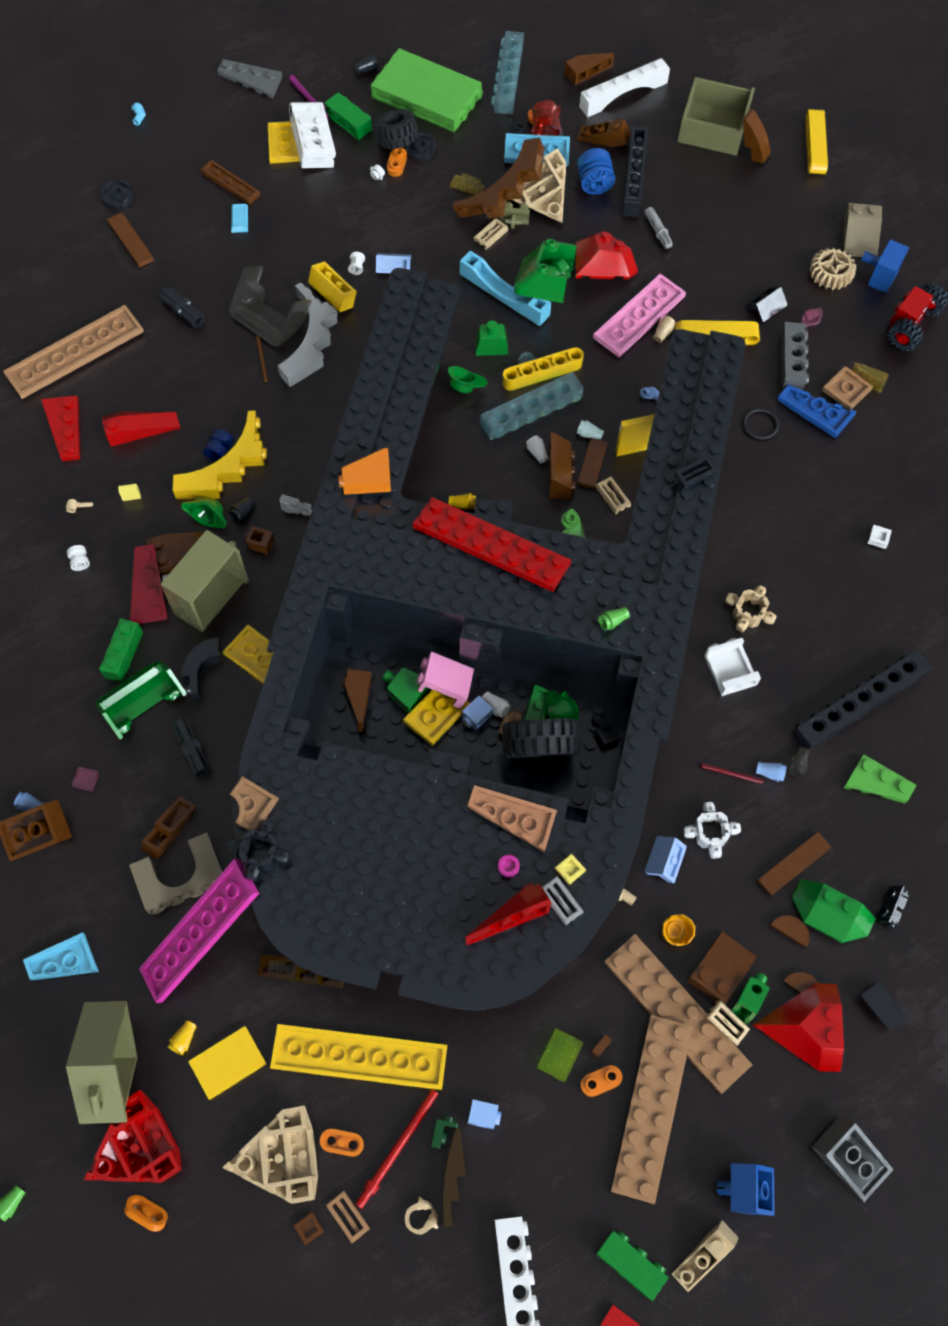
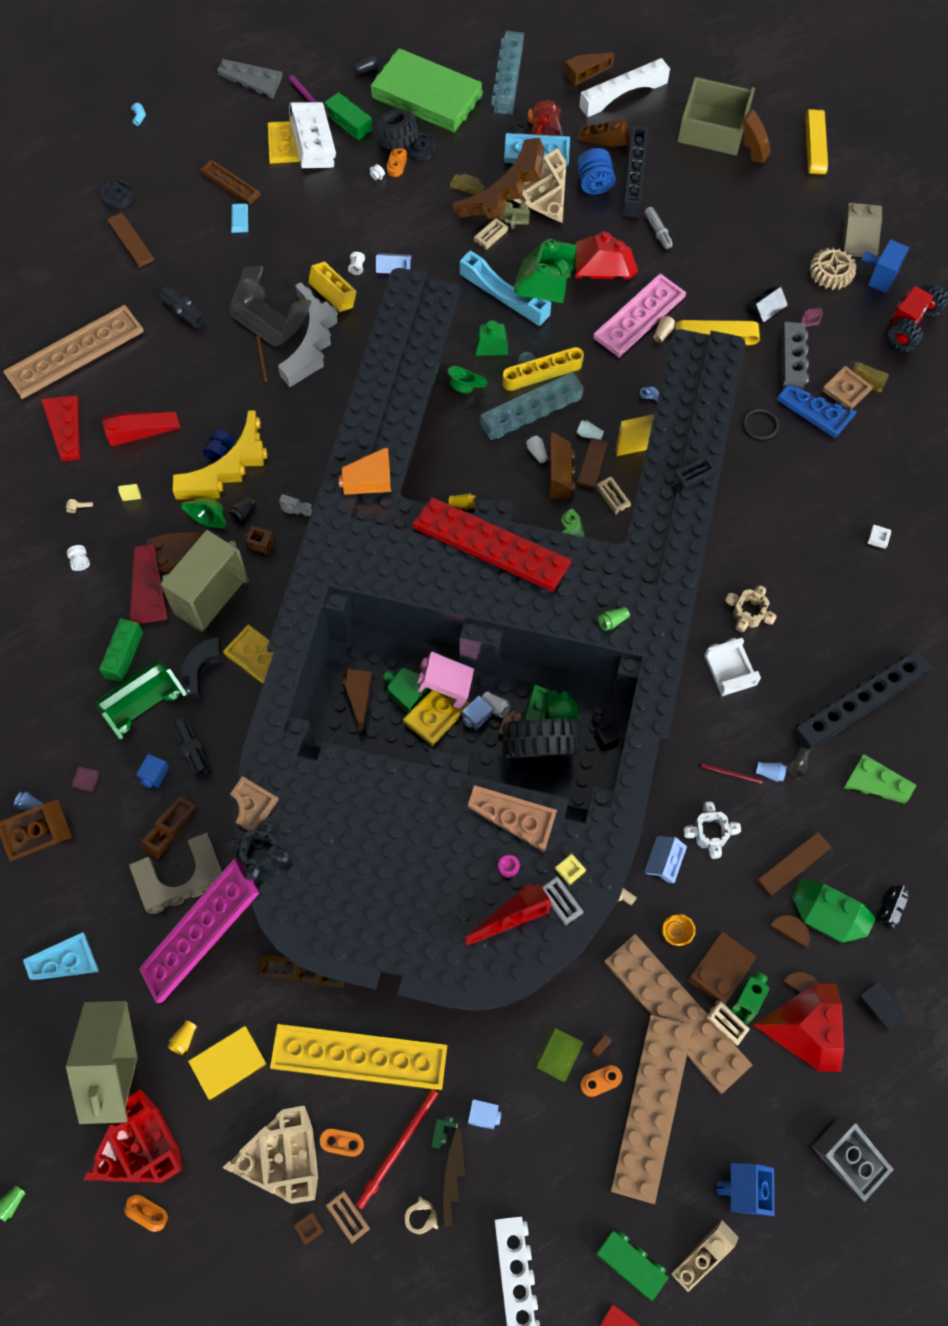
none -> blue brick [136,754,170,788]

